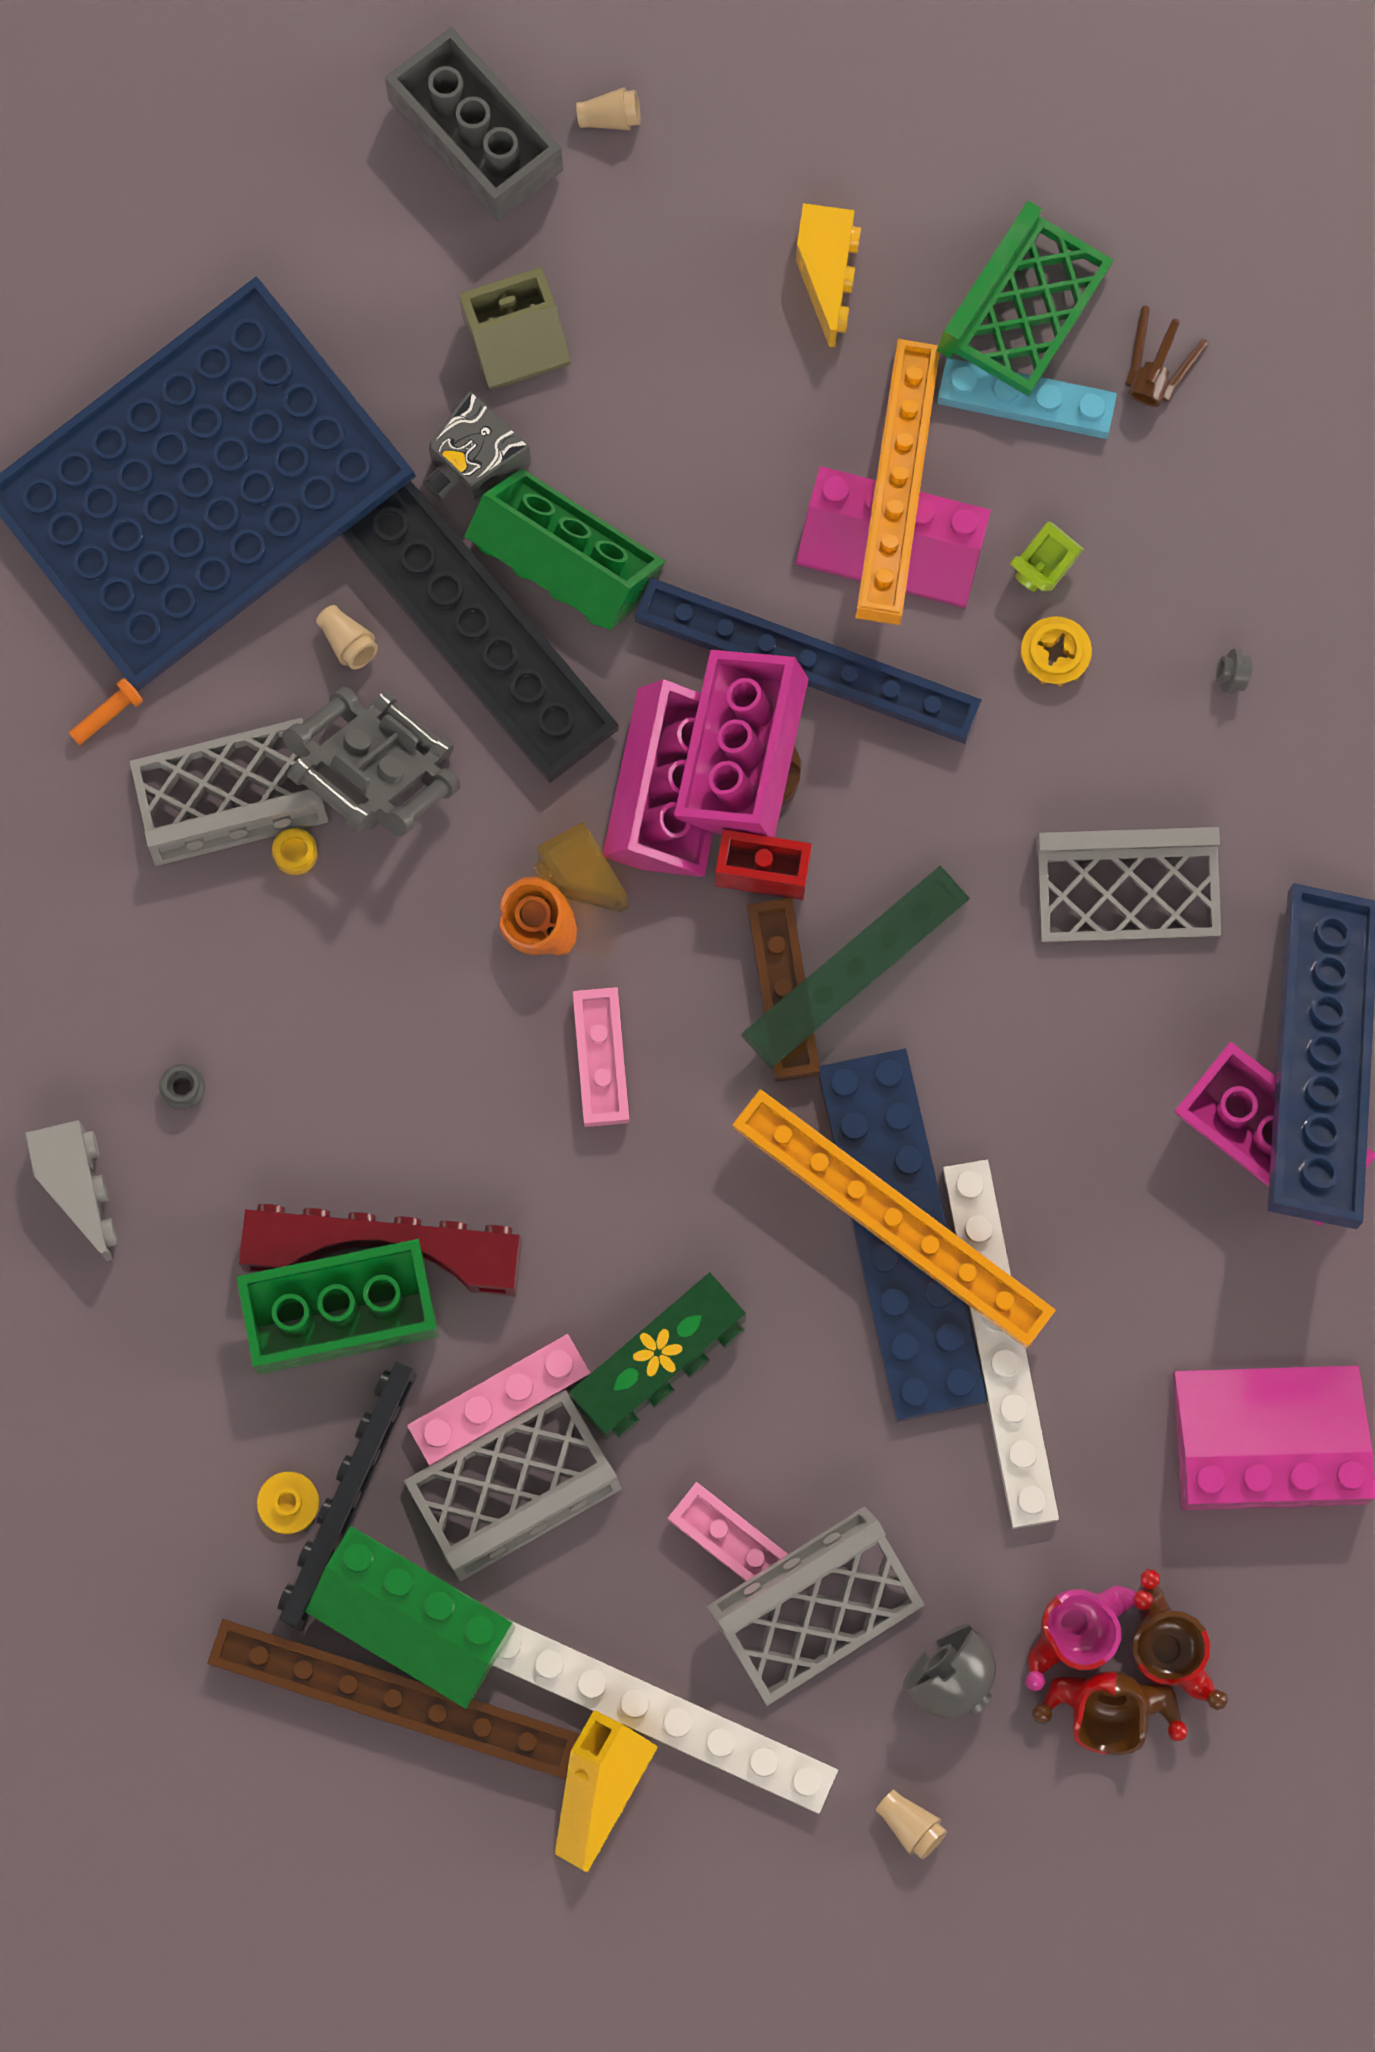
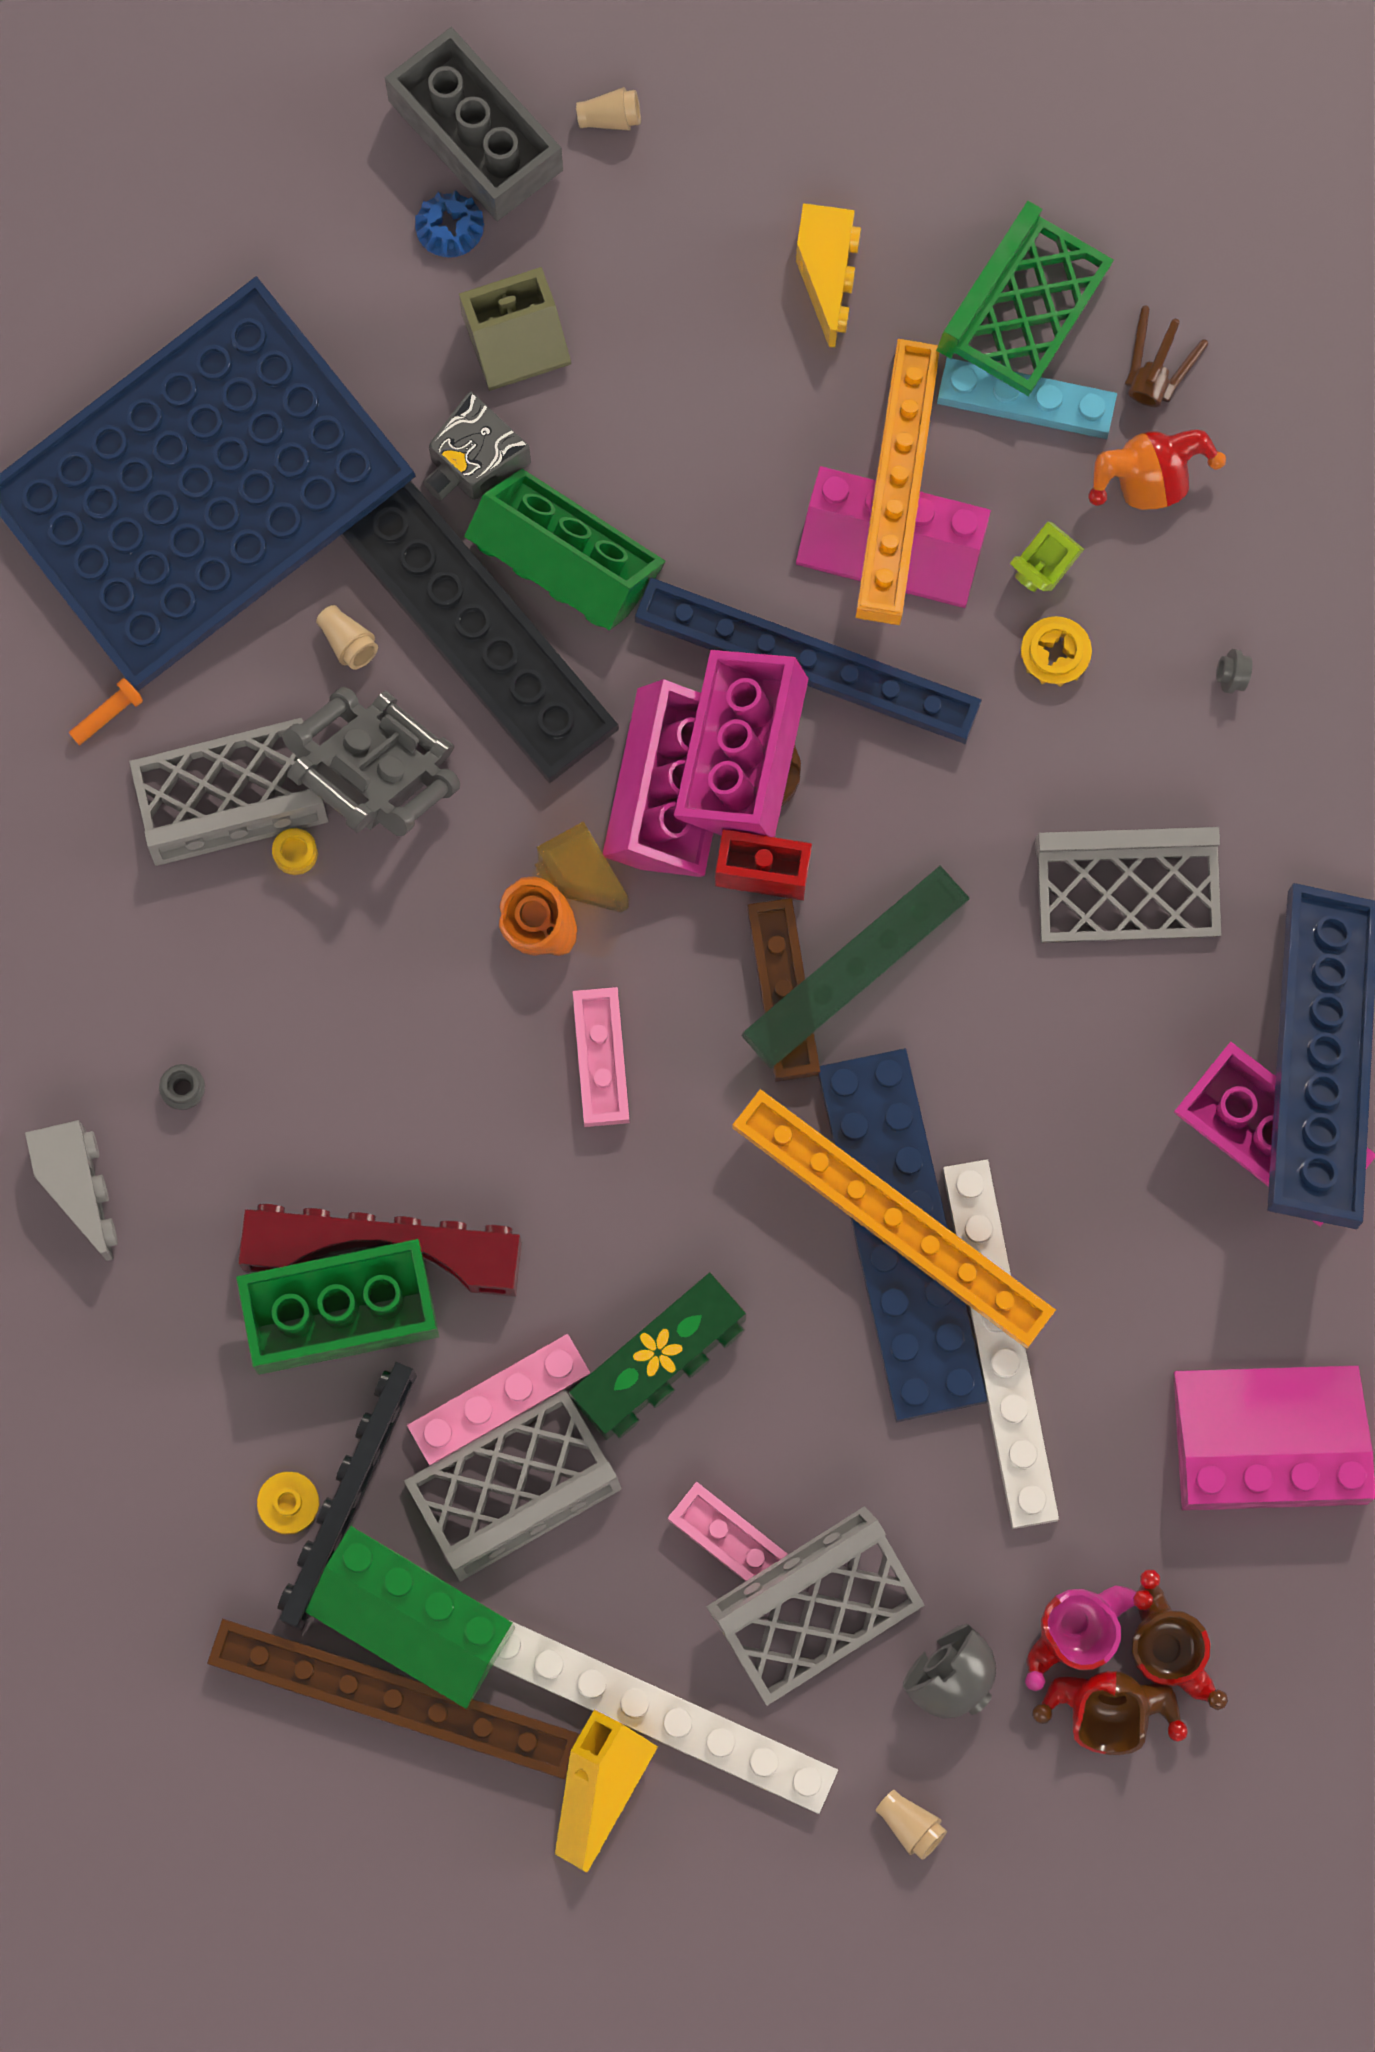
none -> blue gear [415,190,484,258]
none -> piece [1088,429,1226,510]

